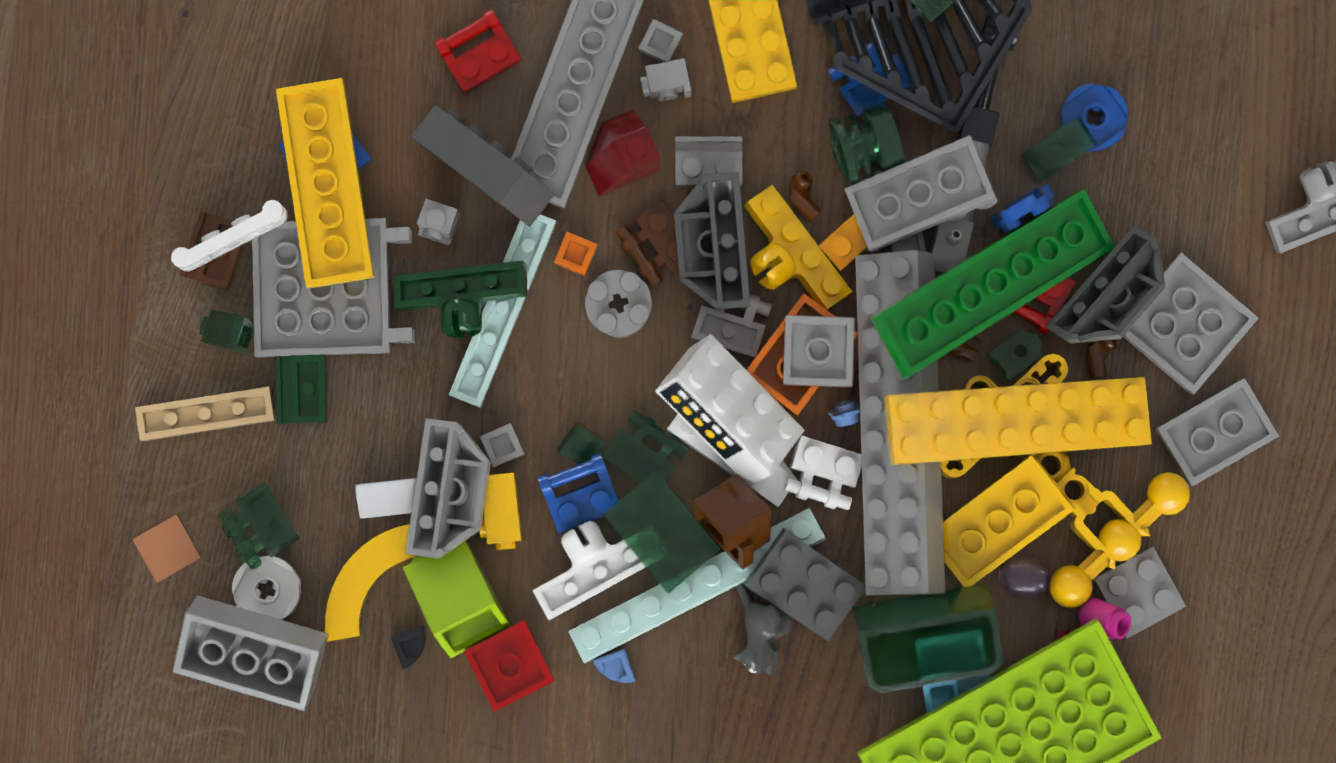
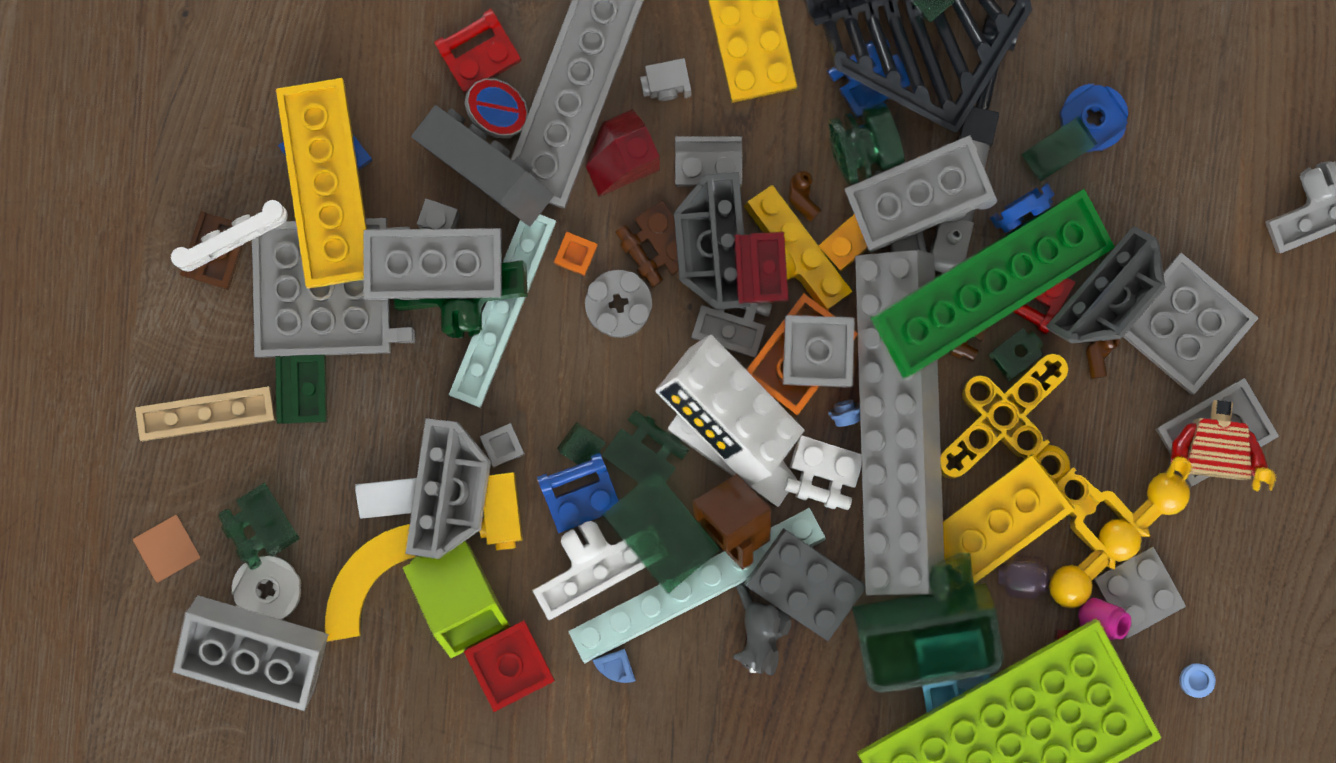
clear green slope [199,309,254,356] -> none
black tile [391,625,426,669] -> none
light grey plate [638,19,683,63] -> none
yellow plate [884,377,1152,465] -> none
none -> light grey hinge [364,229,502,300]
none -> piece [465,78,528,138]
none -> dark red plate [735,232,788,304]
none -> clear green plate [929,553,974,601]
none -> torso [1166,400,1276,491]
none -> light blue tile [1179,663,1216,698]

